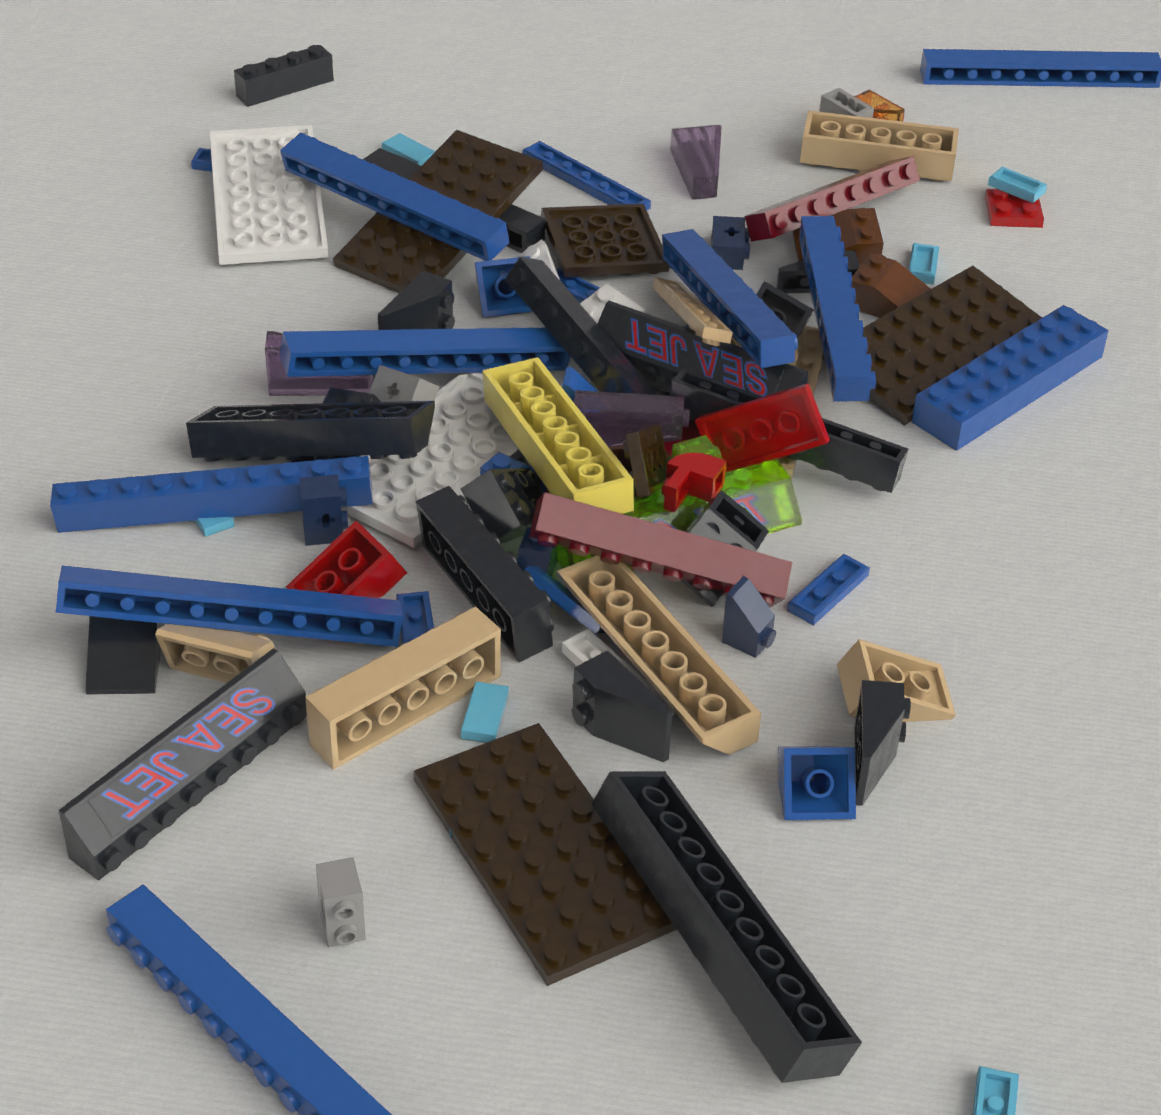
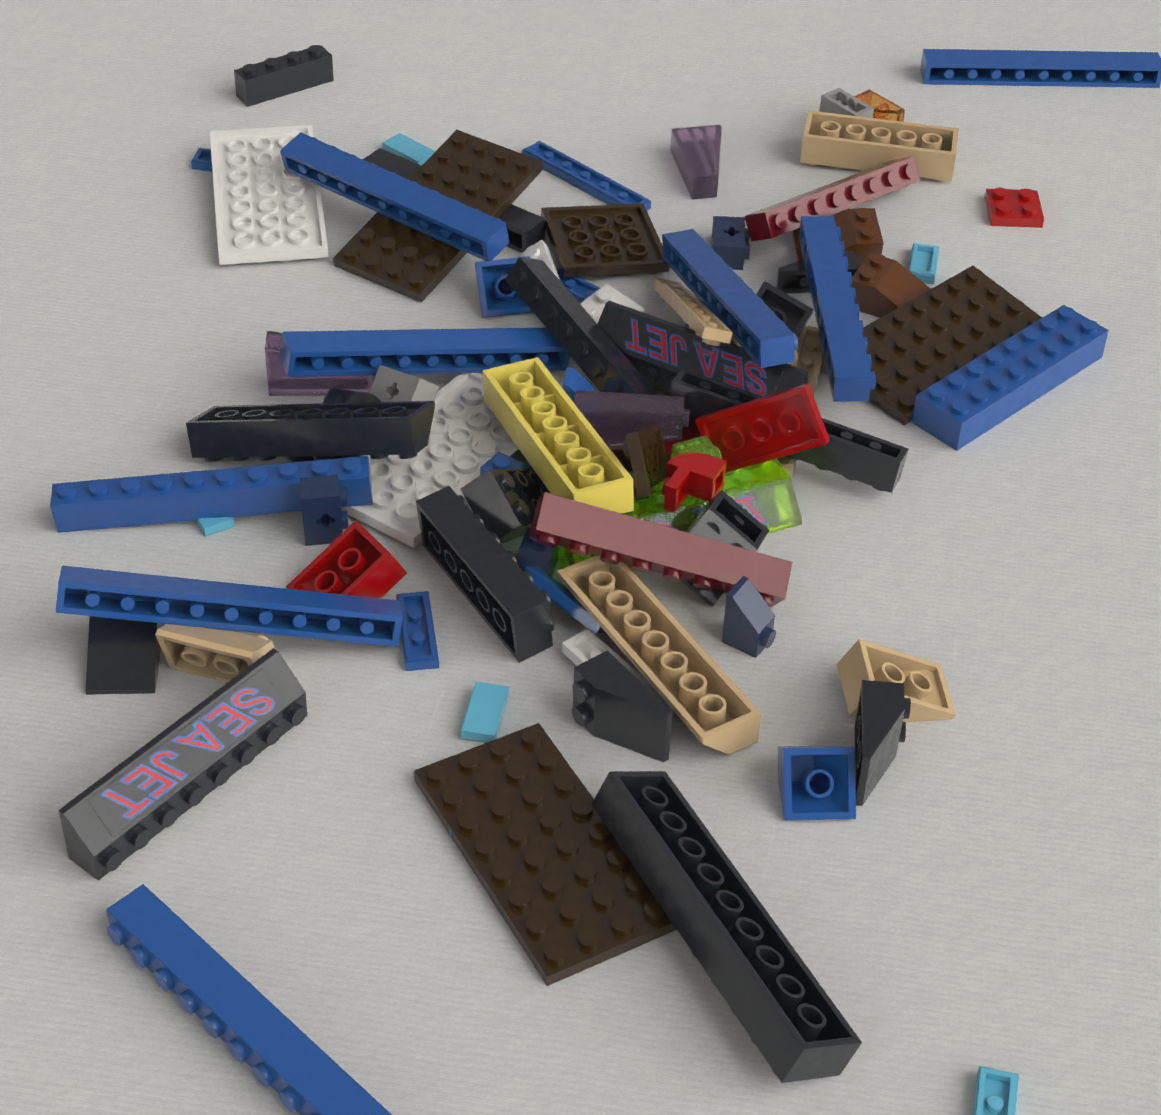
tan brick [305,606,501,770] -> none
light grey brick [315,857,366,947] -> none
black slope [378,271,455,330] -> none
blue tile [787,554,870,626] -> none
medium azure tile [988,166,1047,203] -> none

